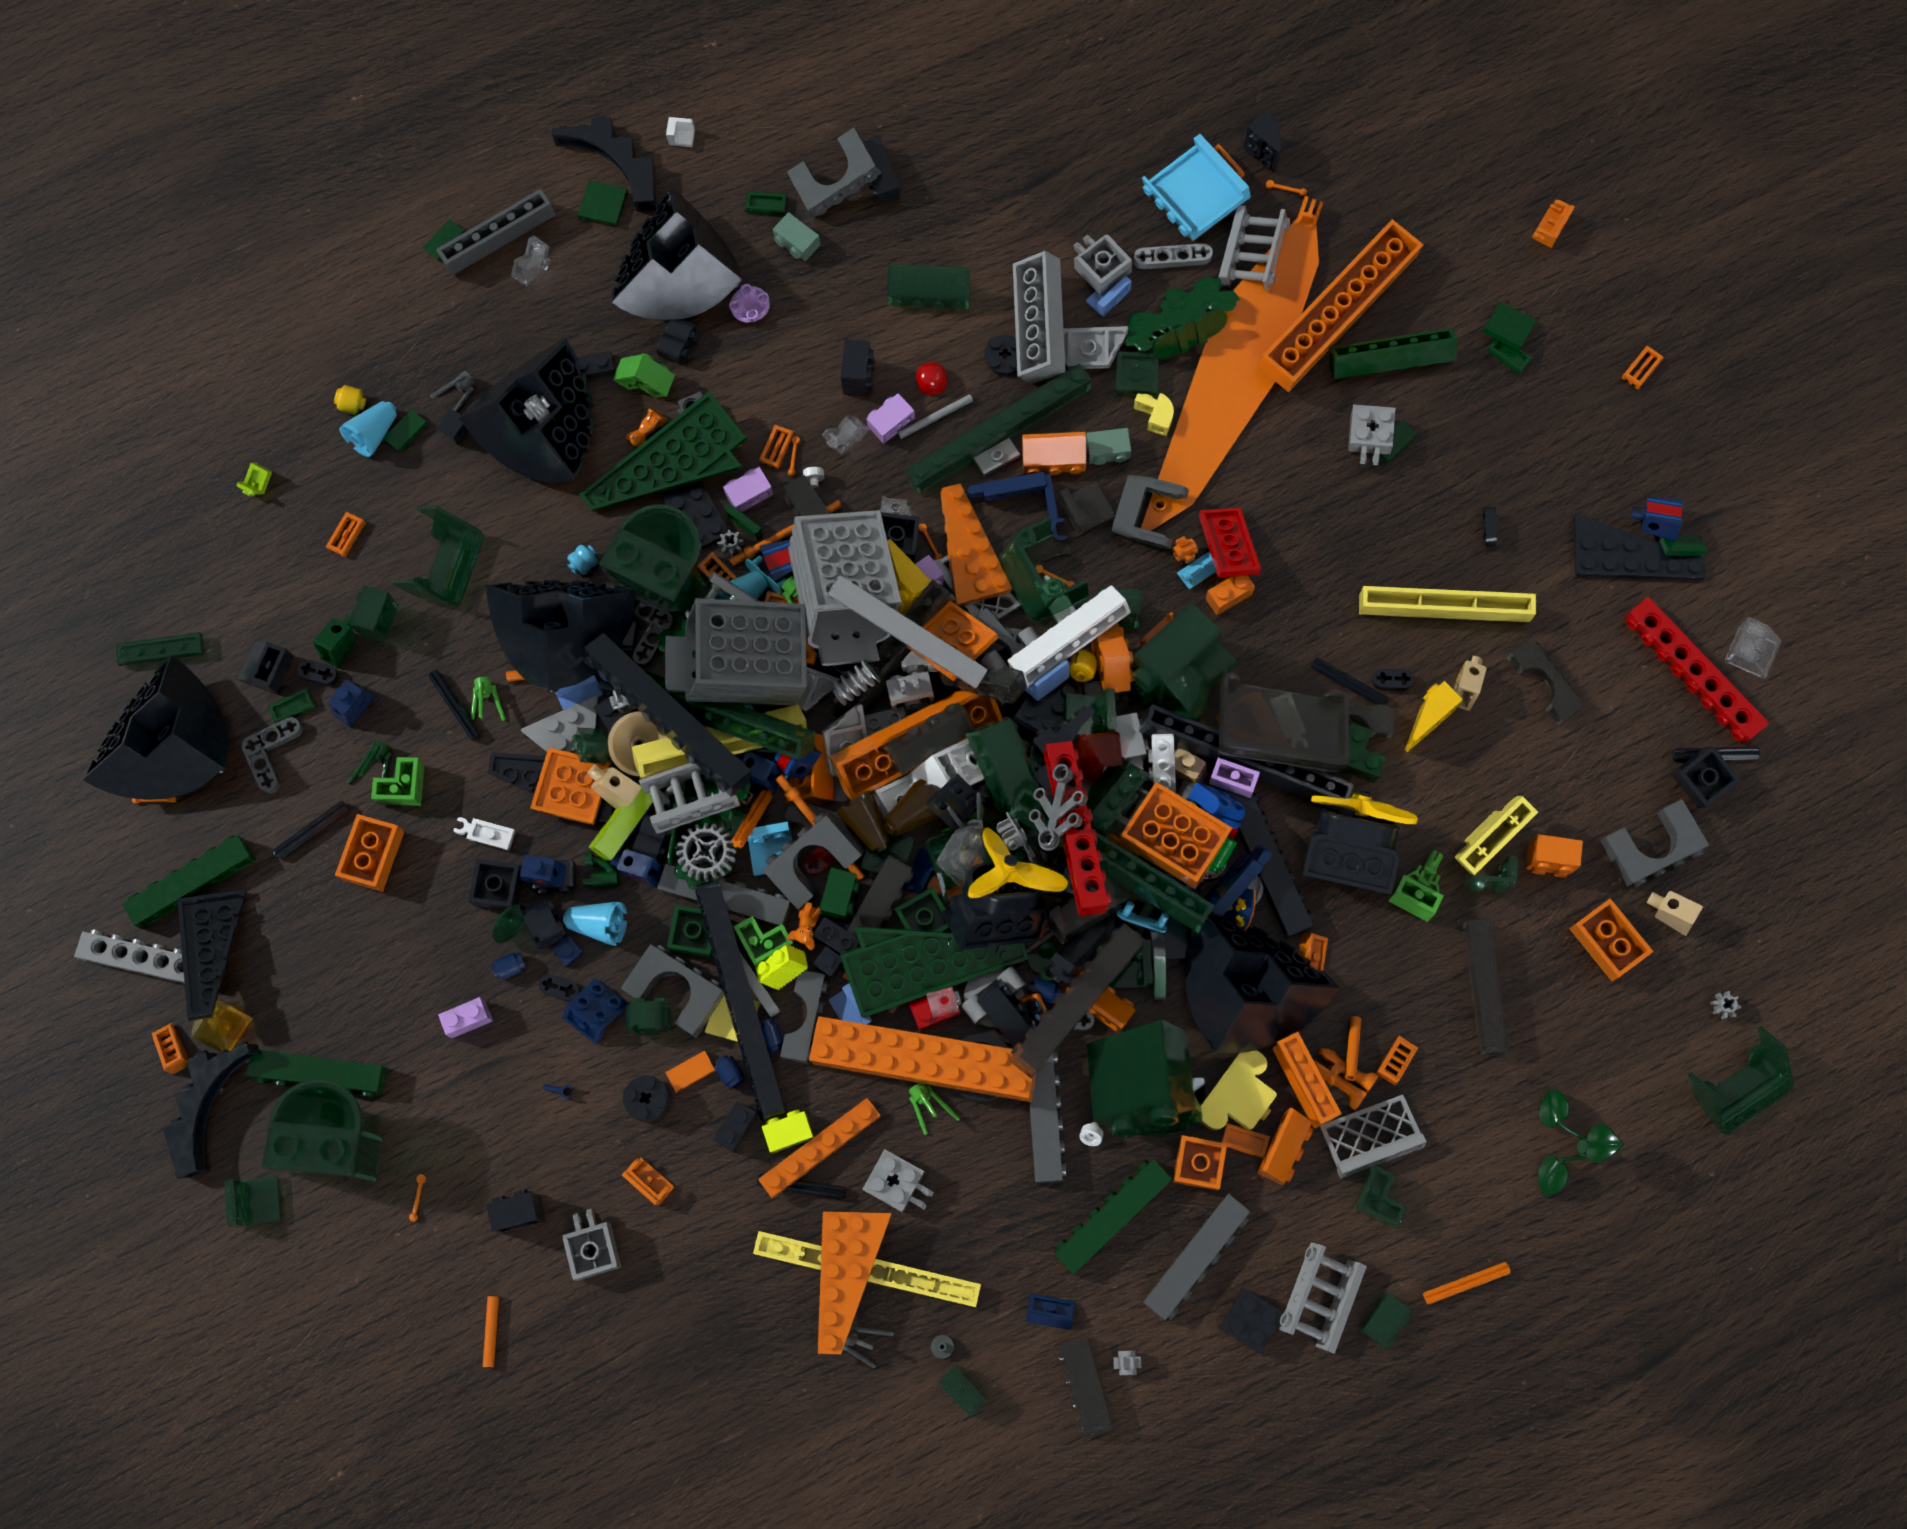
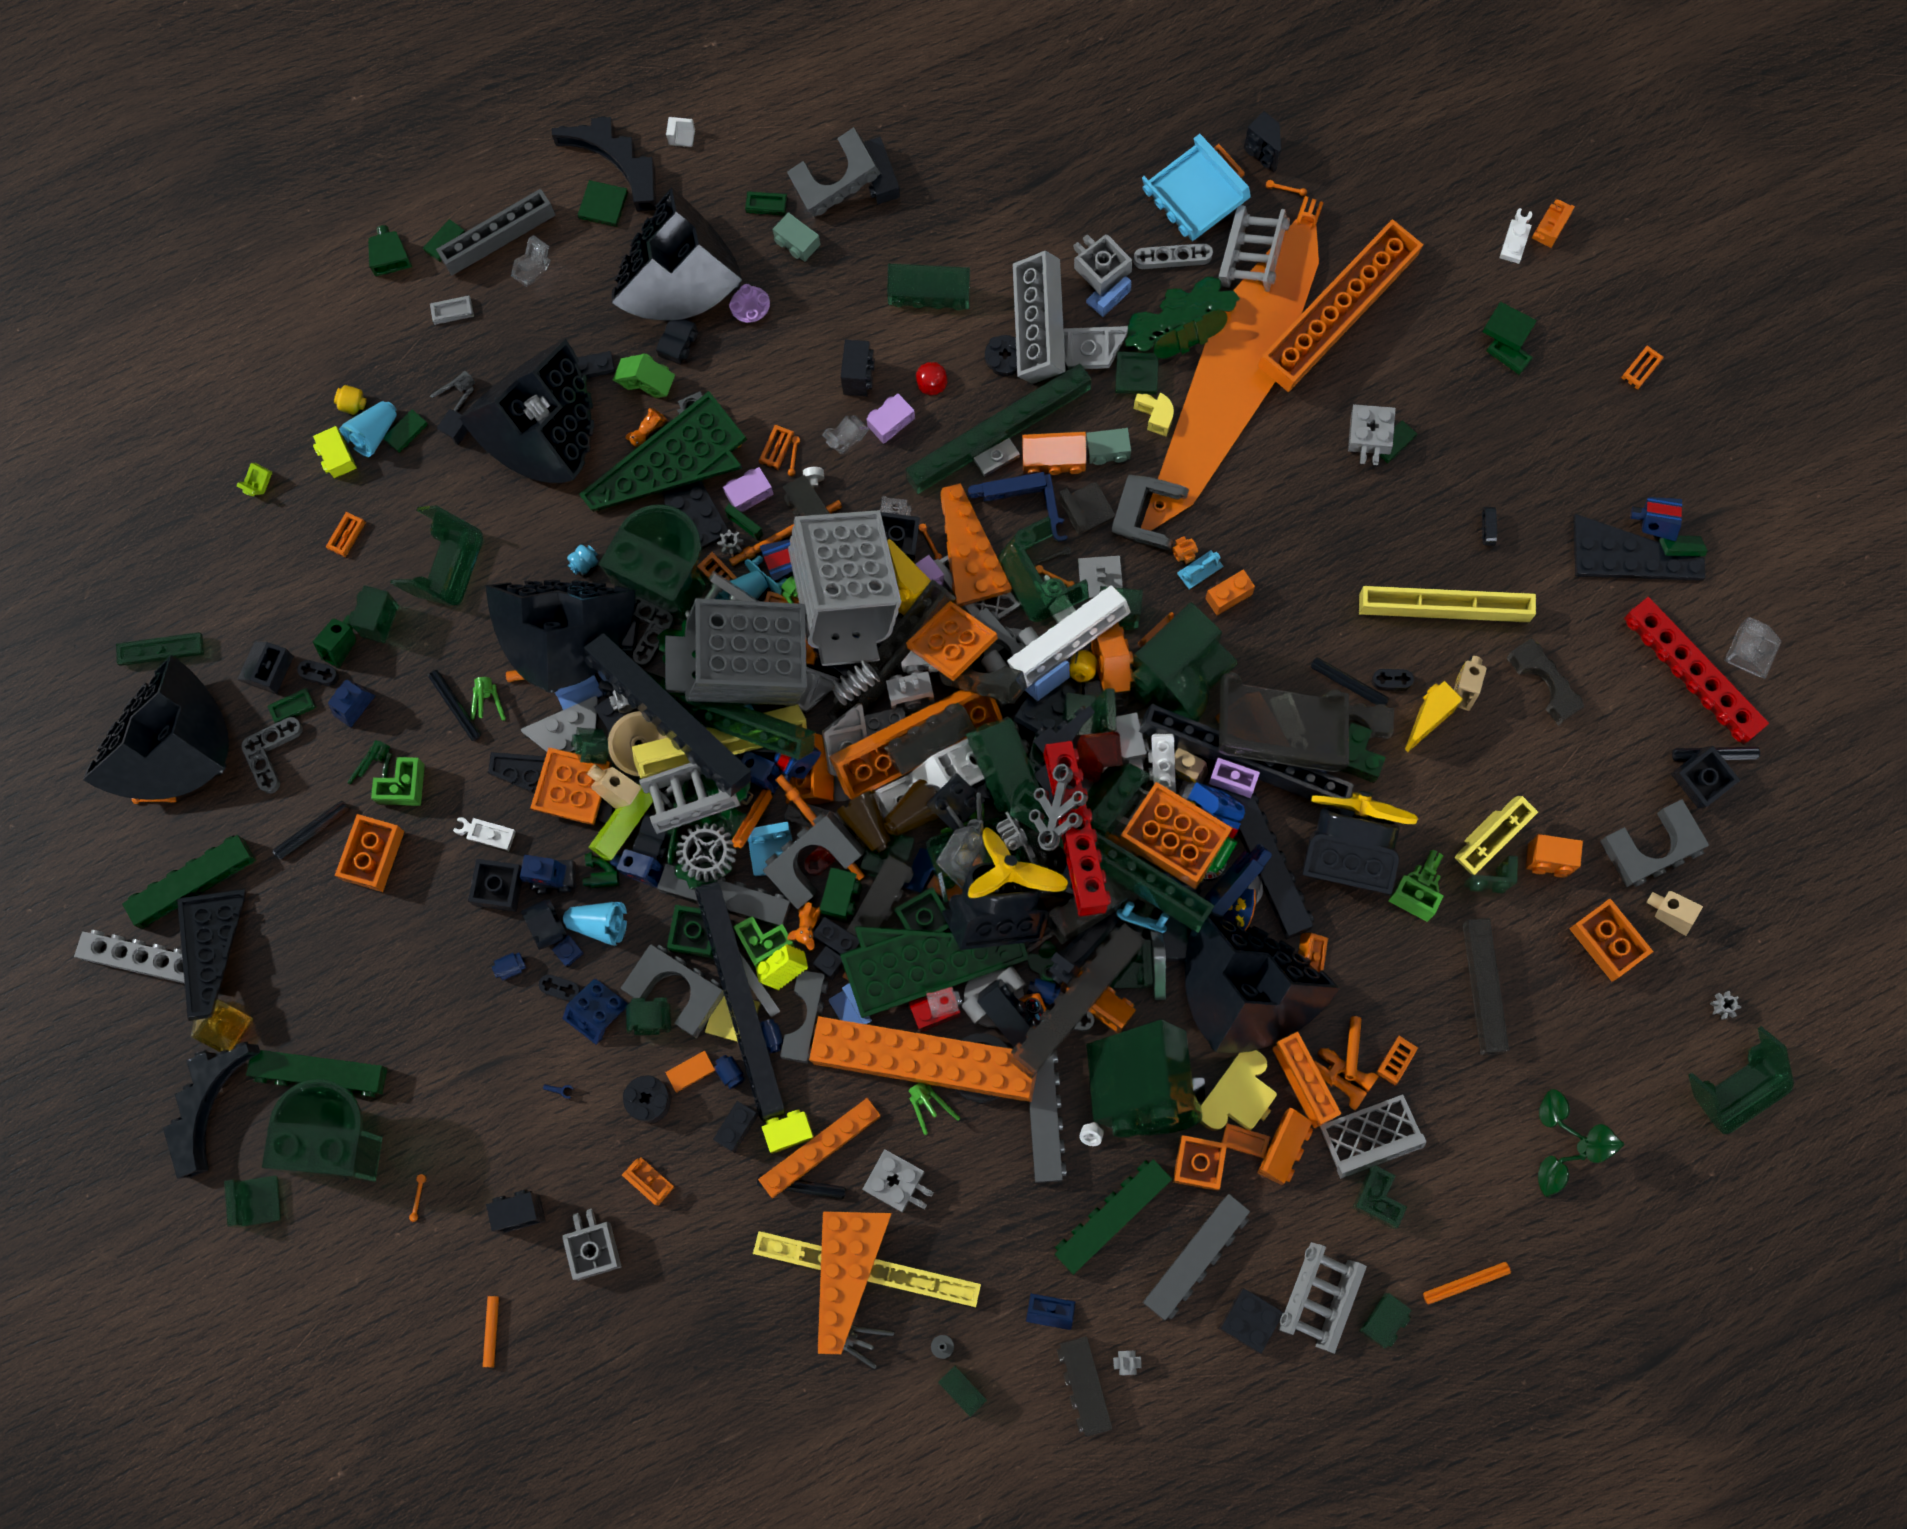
orange slope [152,1023,189,1074] -> none
lavender brick [438,997,493,1038] -> none
clear green dish [492,904,525,943] -> none
light grey tile [827,575,988,688] -> none
light grey bar [898,394,973,439] -> none
red plate [1199,508,1261,578] -> none
dark green brick [1329,328,1458,379] -> none
none -> neon yellow brick [313,426,357,478]
none -> dark green torso [368,225,412,276]
none -> light grey tile [430,295,474,325]
none -> light grey piece [1078,556,1123,599]
none -> white plate [1499,208,1532,264]

